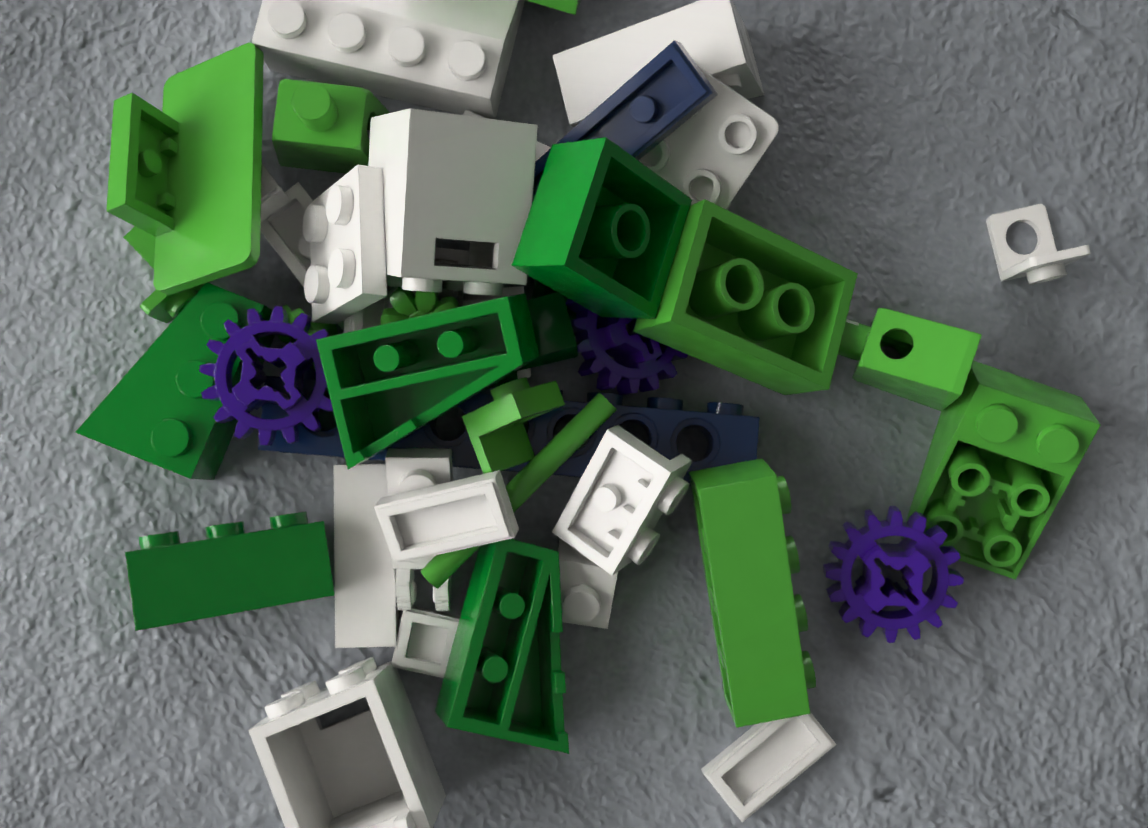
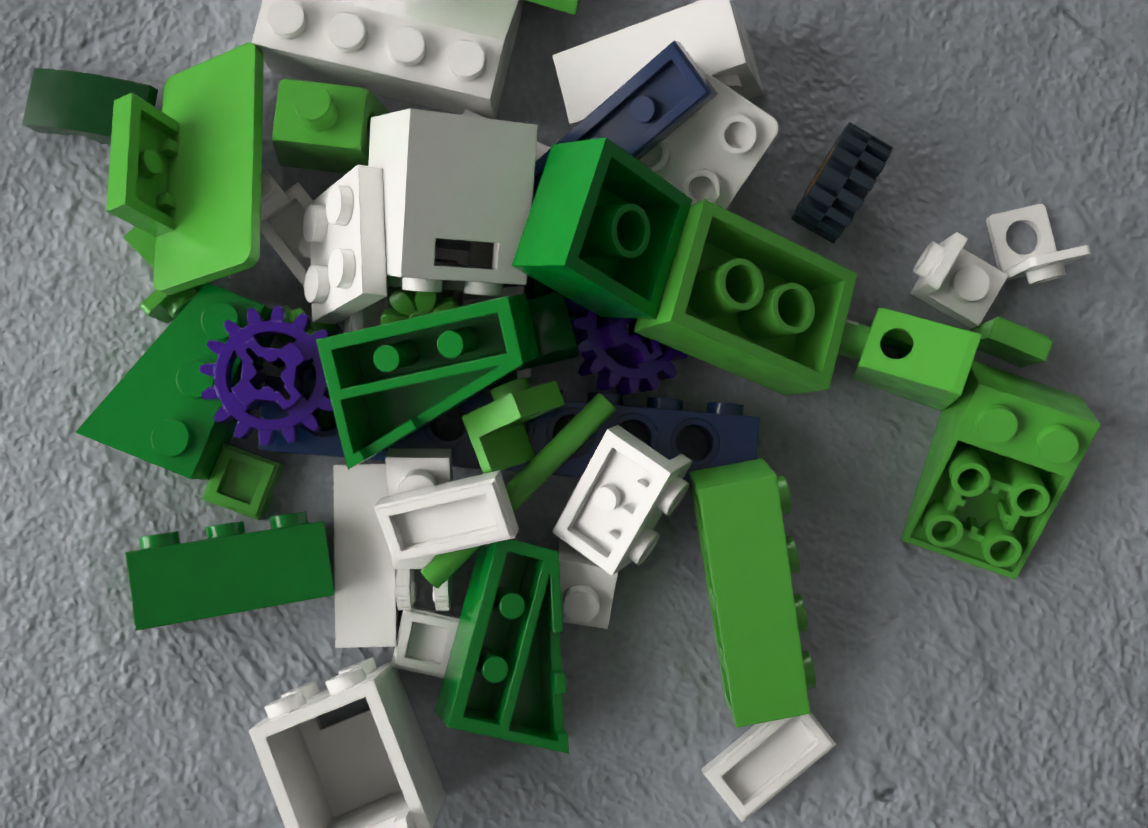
dark purple gear [823,506,964,643] -> none
none -> dark green slope [22,68,158,145]
none -> bright green tile [202,443,285,520]
none -> black wheel [791,122,893,243]
none -> white bracket [910,232,1008,329]
none -> bright green tile [972,317,1053,368]

